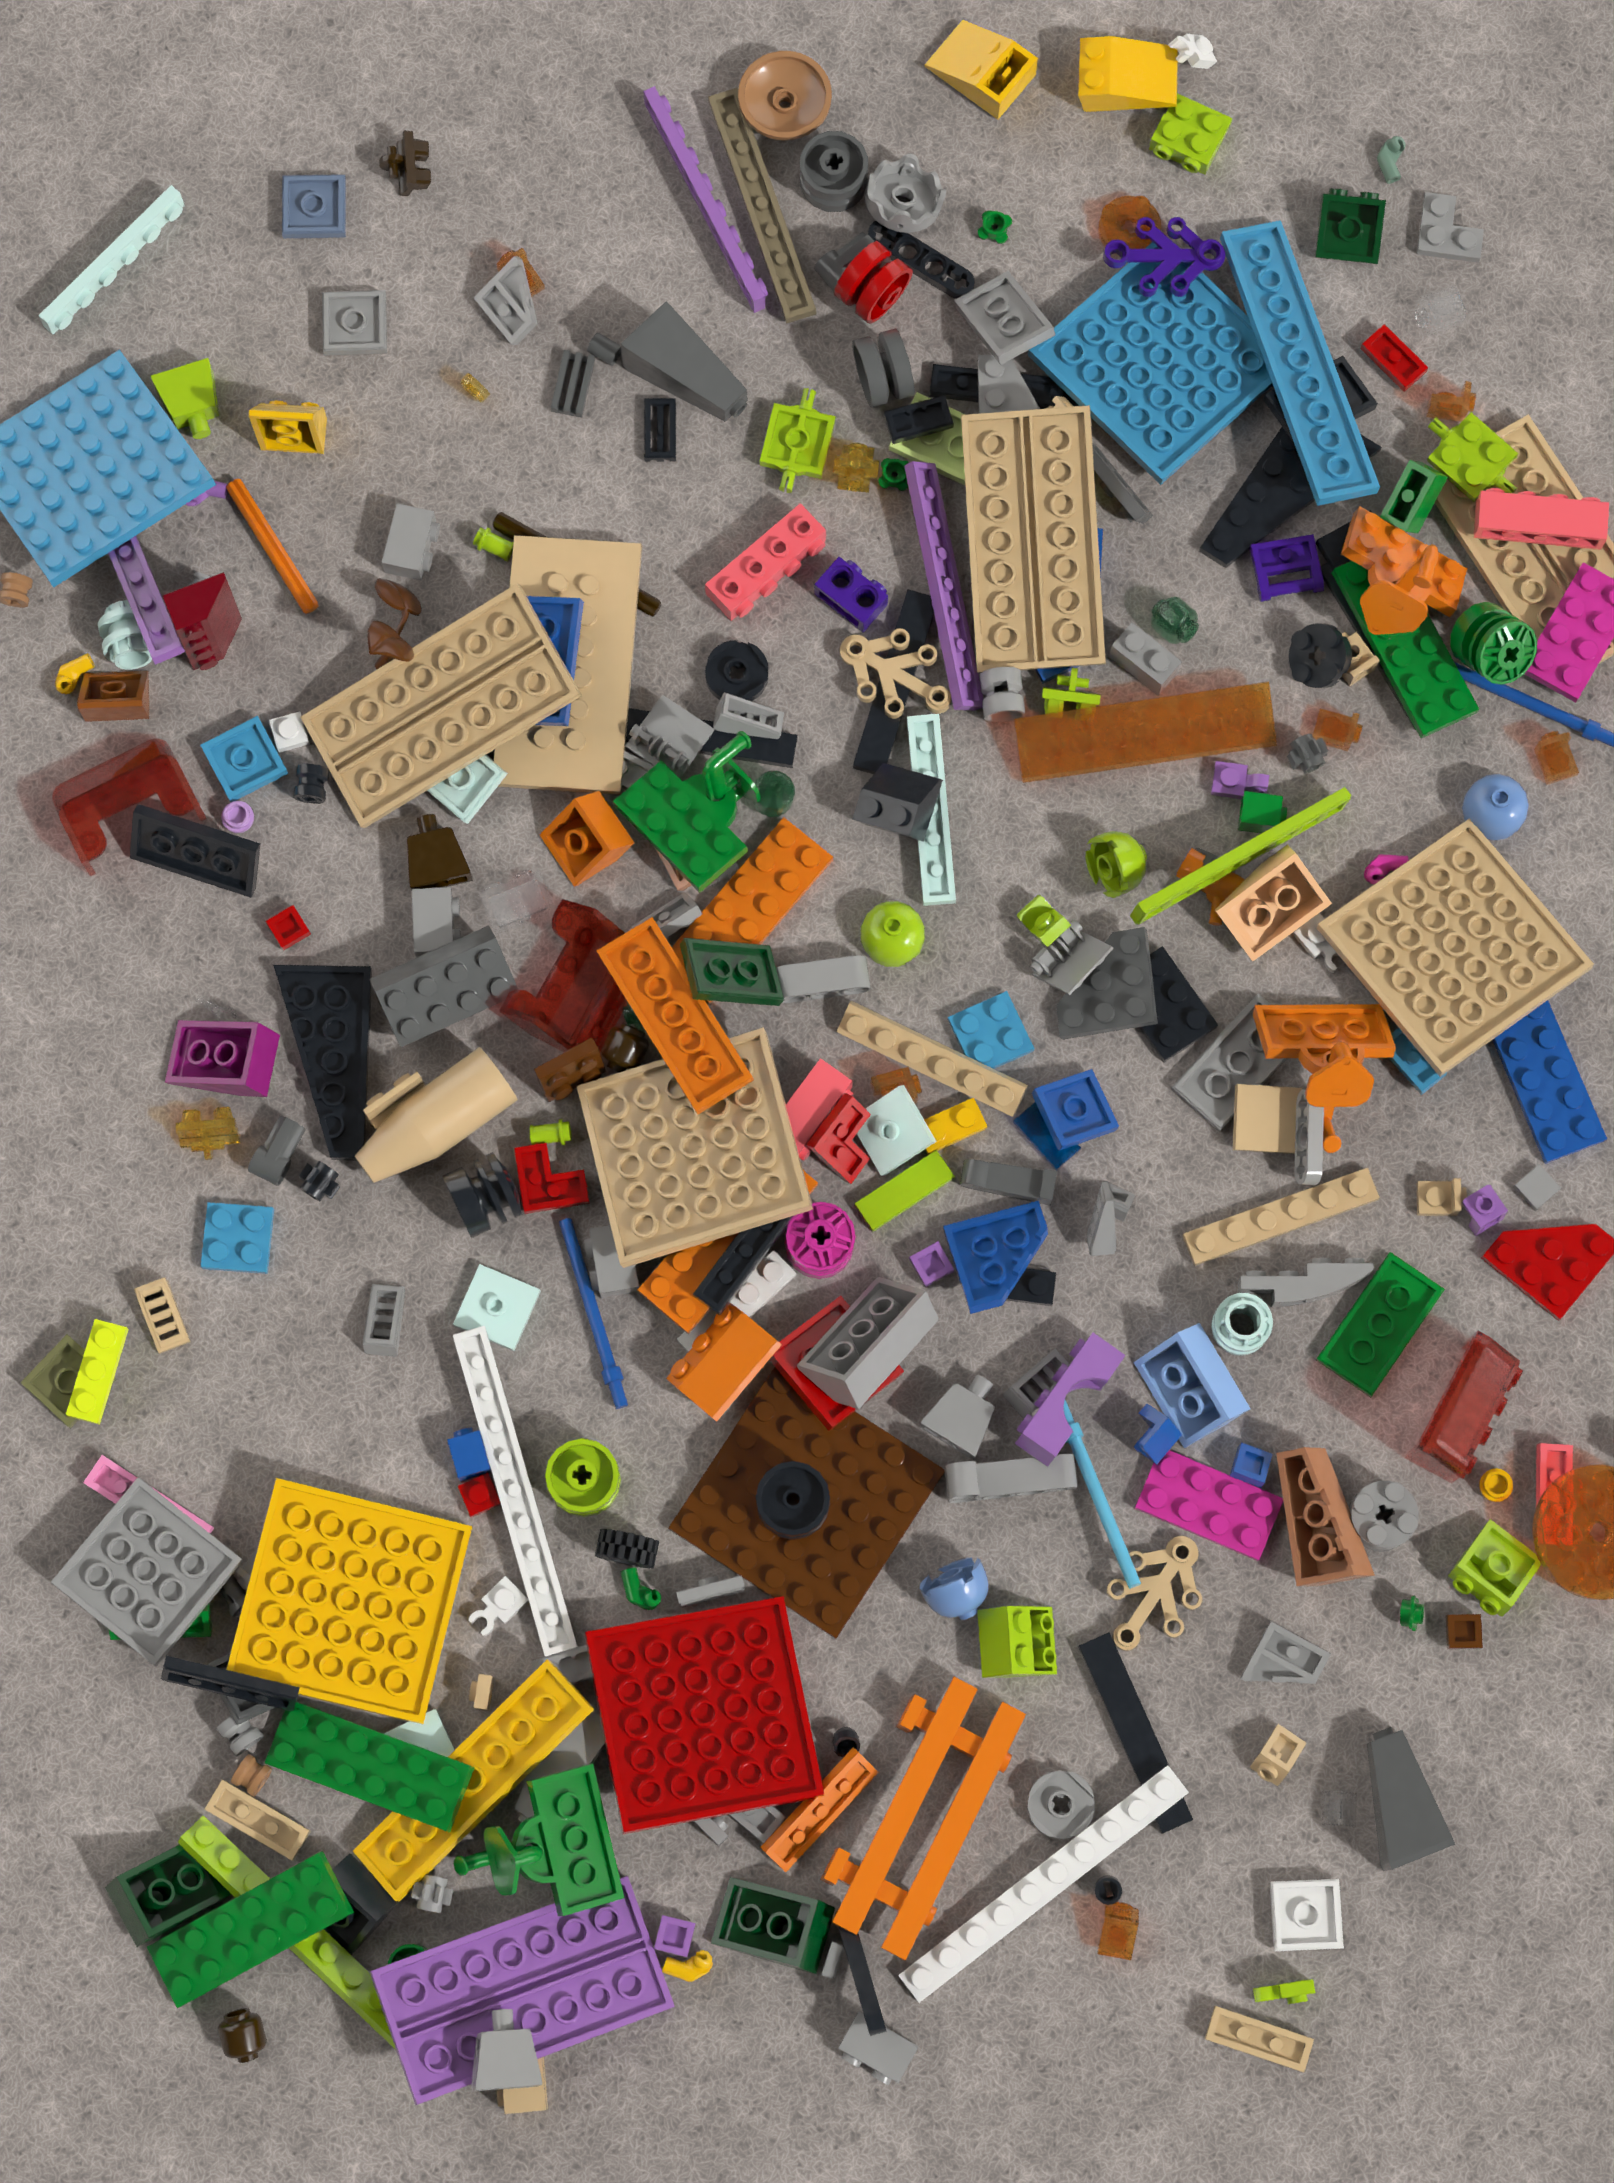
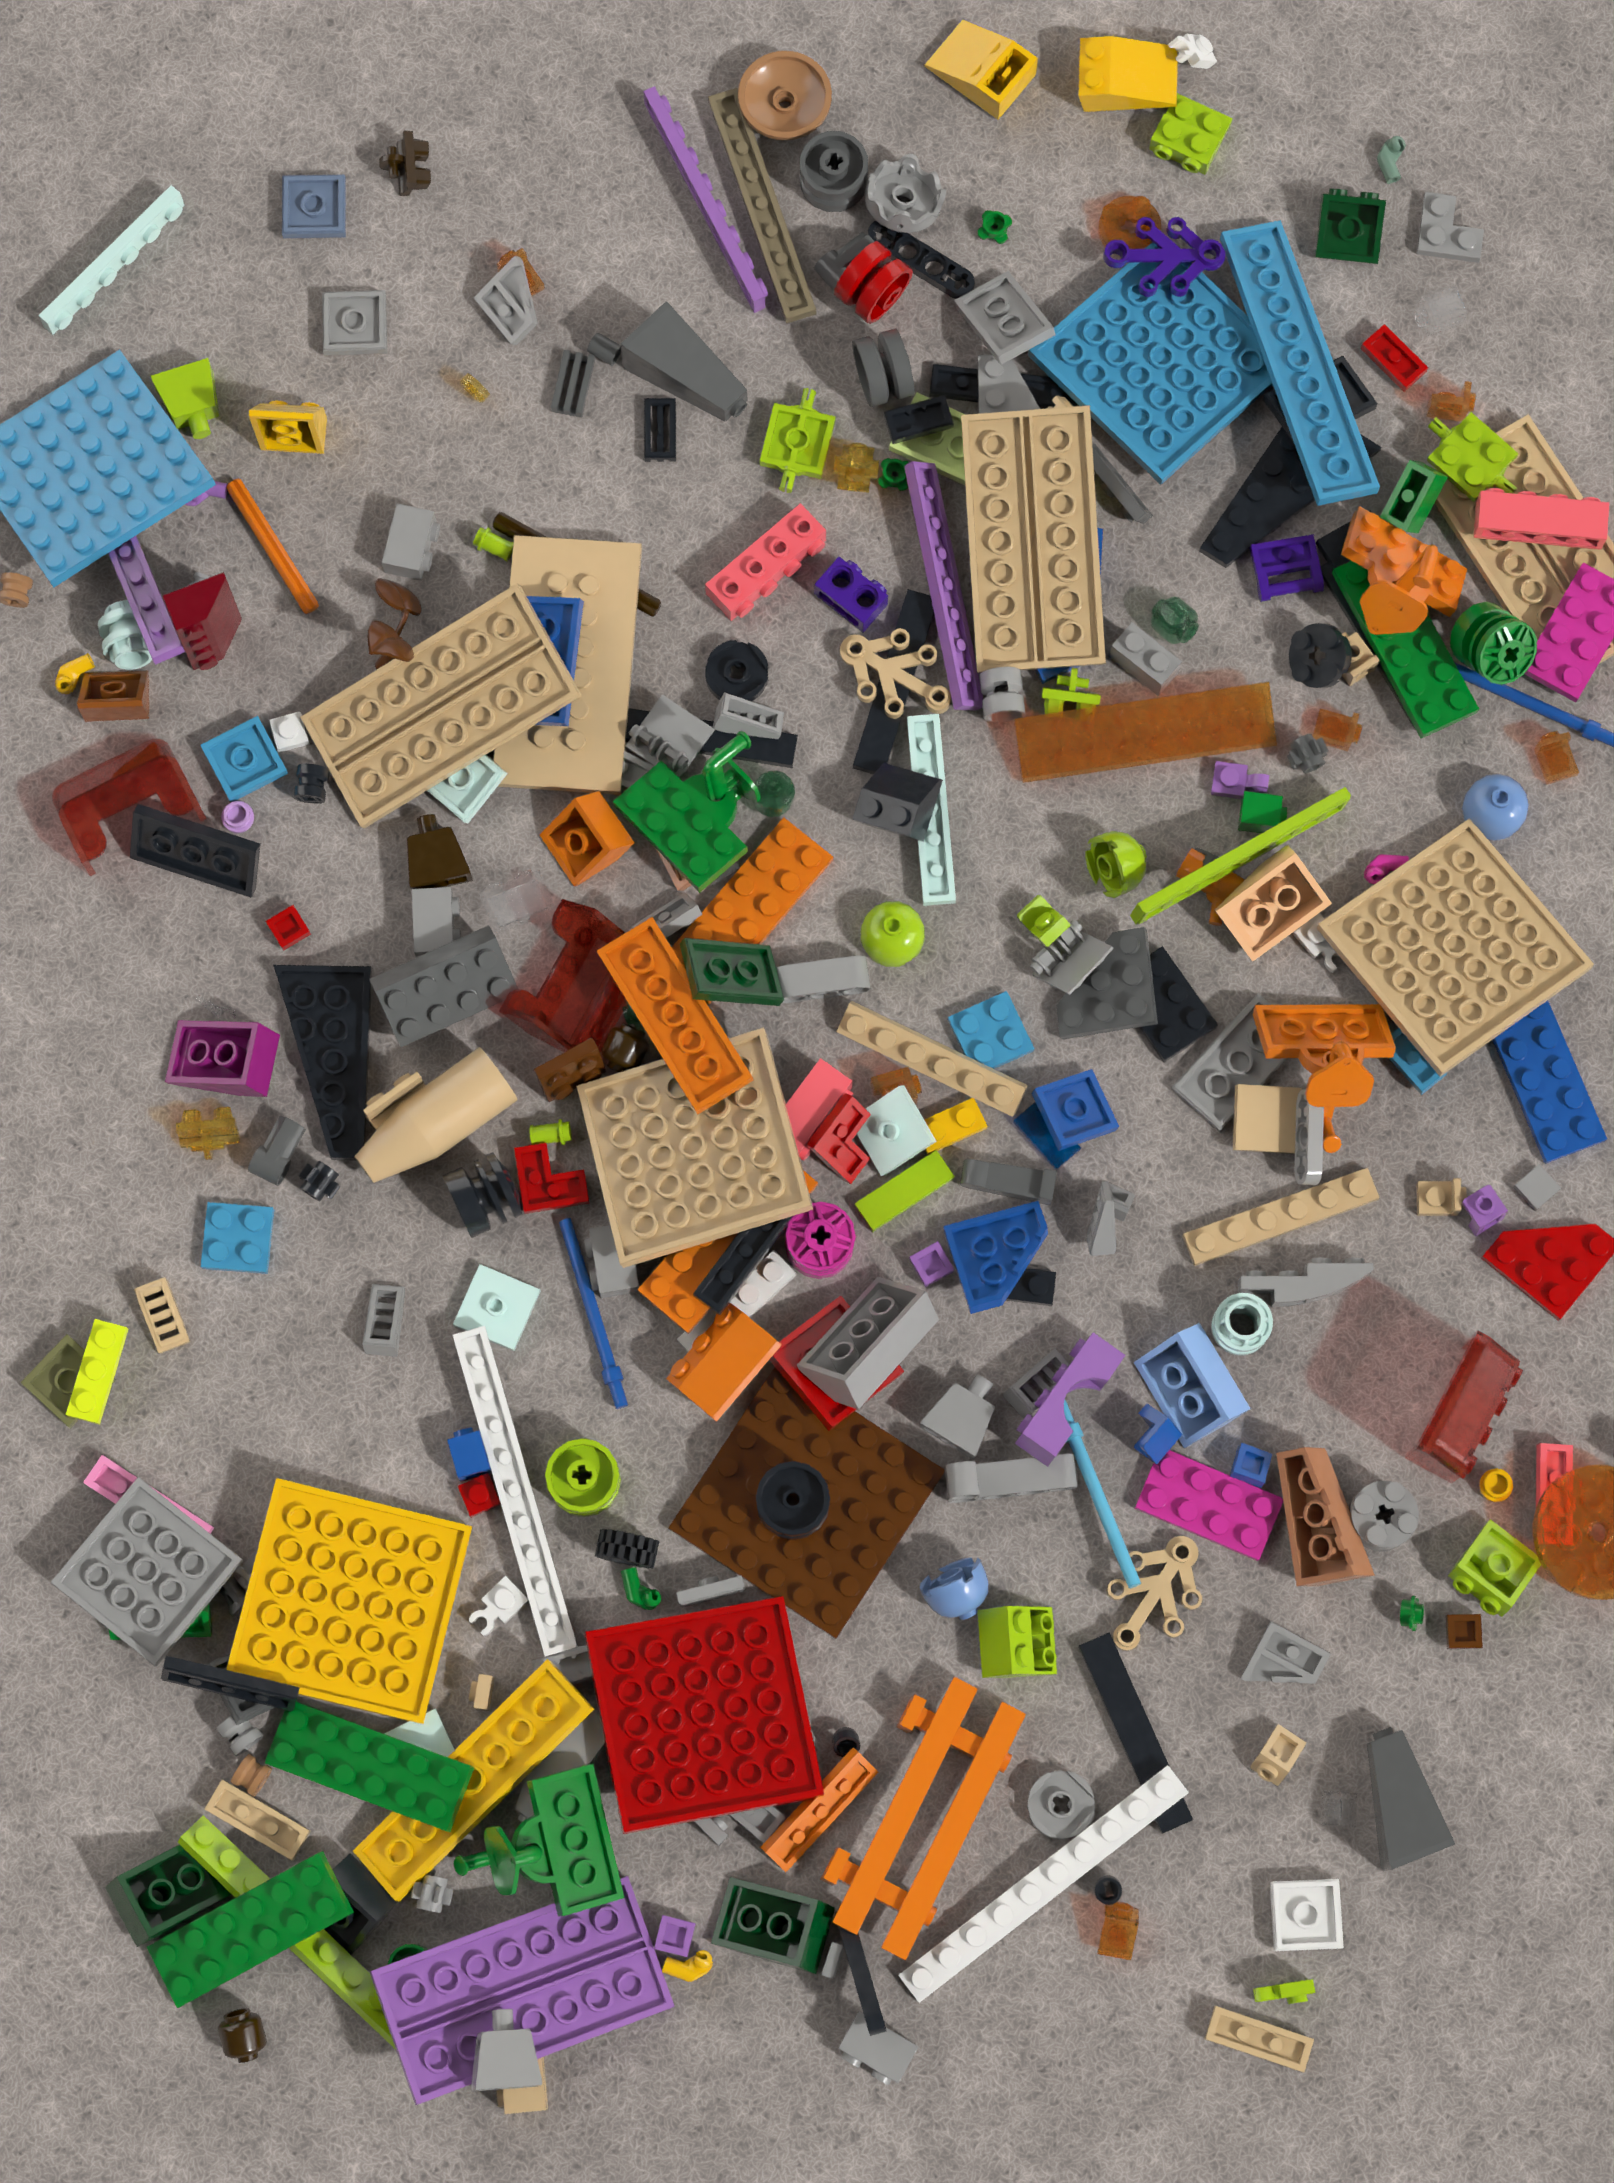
green tile [1316,1252,1445,1398] -> none

